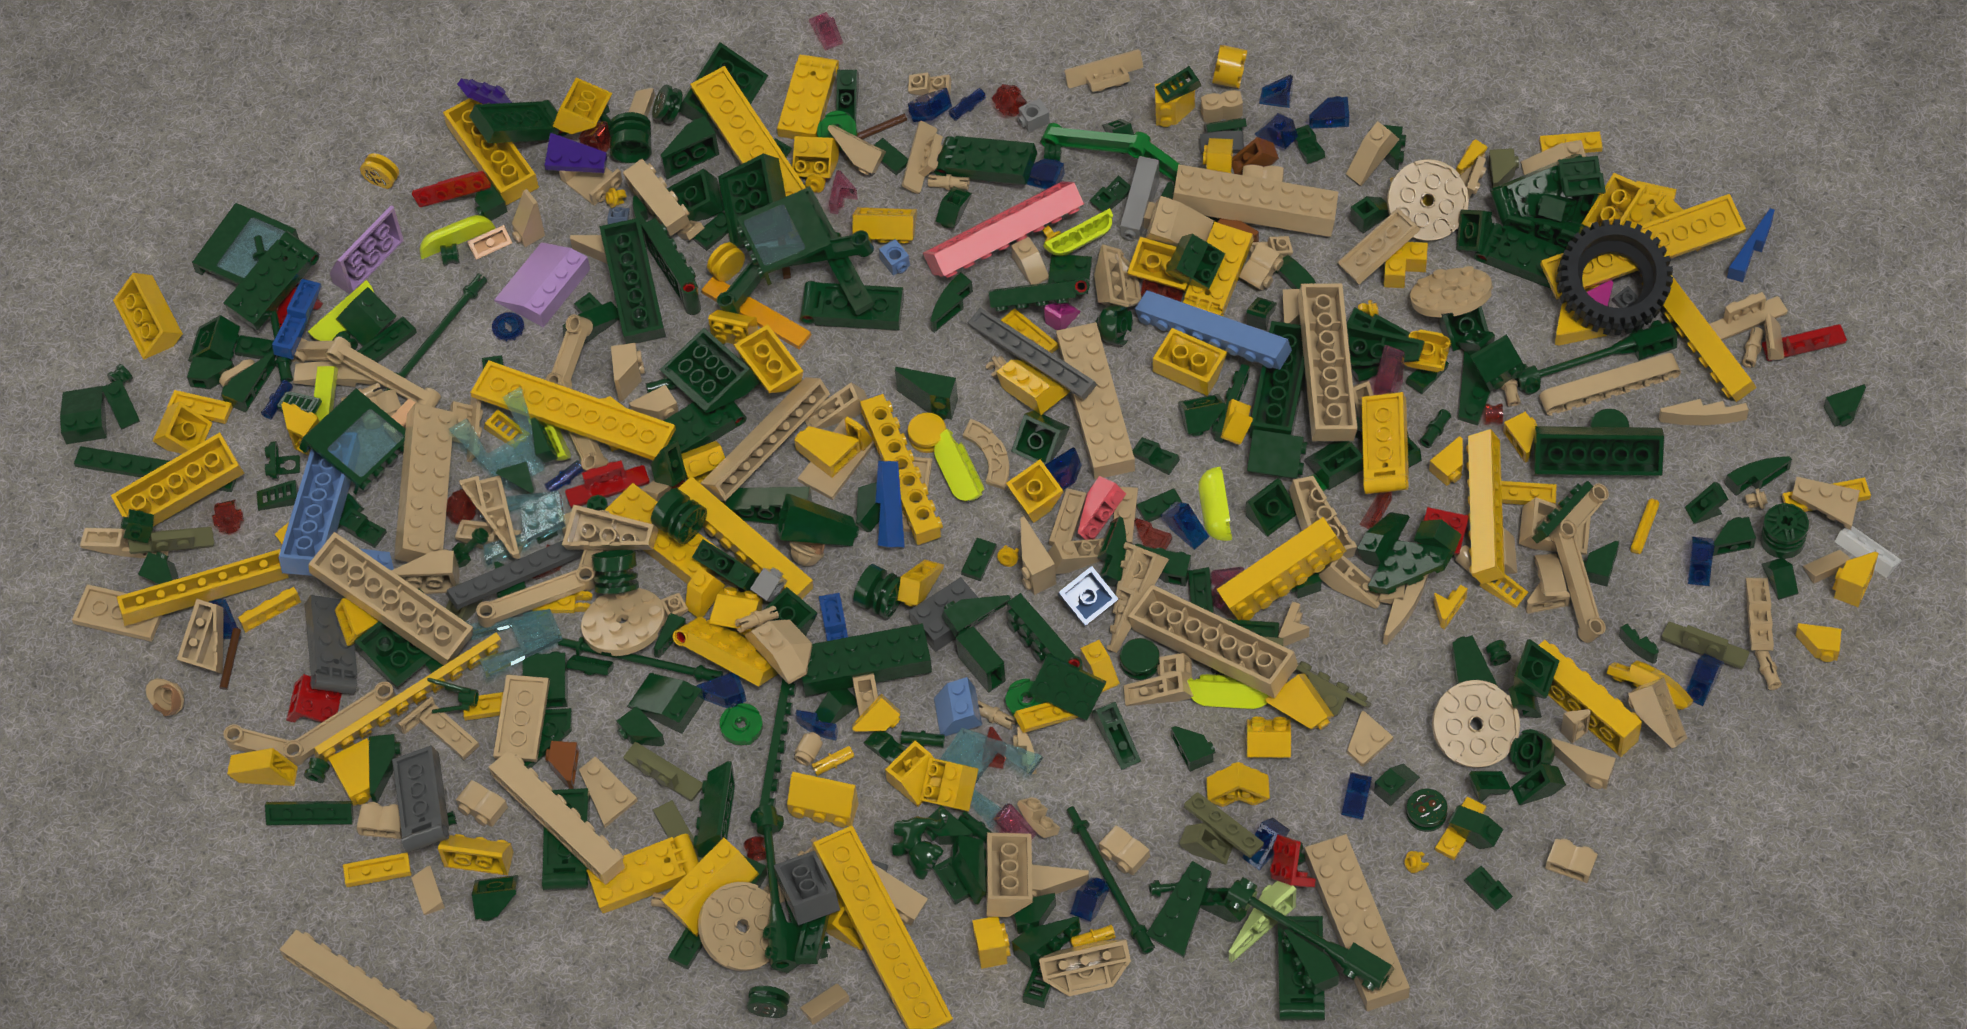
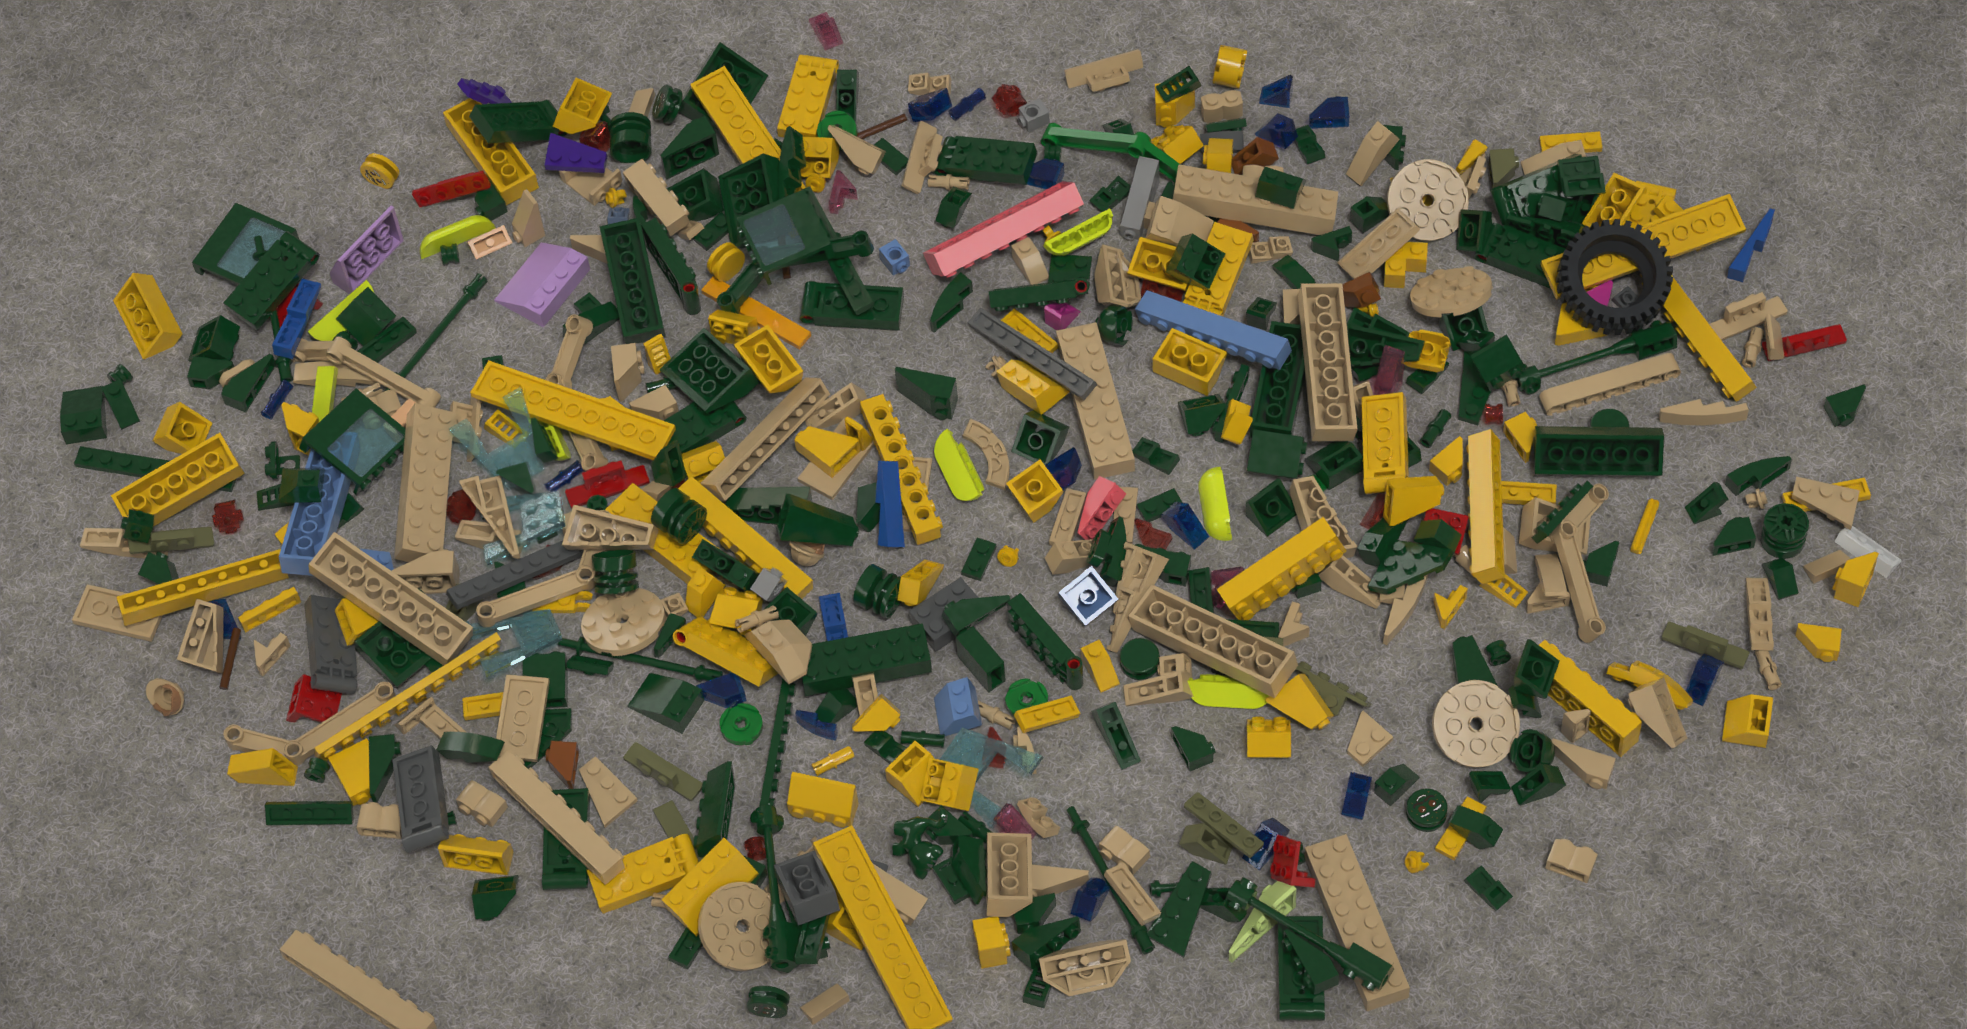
yellow plate [167,390,233,424] -> none
dark green plate [234,335,276,359] -> none
dark green slope [277,392,322,414] -> none
dark green slope [339,508,387,548] -> none
yellow plate [343,853,412,887] -> none
tan slope [411,866,445,915] -> none
dark green plant [427,678,479,713] -> none
dark green hinge [451,528,489,568] -> none
clear blue gear [492,312,525,342] -> none
dark green slope [616,706,665,746] -> none
tan brick [794,732,823,766] -> none
yellow slope [852,207,917,243] -> none
yellow head [908,412,946,453] -> none
tan slope [1020,516,1056,595] -> none
dark green plate [1029,653,1106,720] -> none
yellow axle [1070,925,1116,947] -> none
yellow brick [1206,762,1270,807] -> none
tan brick [1239,242,1284,291] -> none
dark green slope [1619,623,1659,664] -> none
clear blue slope [1688,536,1714,586] -> none
none -> tan slope [254,632,291,676]
none -> dark green slope [279,468,325,503]
none -> dark green slope [436,732,505,763]
none -> yellow slope [644,334,671,375]
none -> dark green slope [778,126,806,200]
none -> dark green beam [1087,529,1111,568]
none -> tan plate [1104,863,1161,926]
none -> yellow slope [1151,125,1204,164]
none -> dark green slope [1255,167,1306,209]
none -> dark green slope [1311,226,1352,261]
none -> dark orange slope [1342,272,1381,308]
none -> yellow slope [1383,476,1444,526]
none -> yellow slope [1722,694,1773,748]

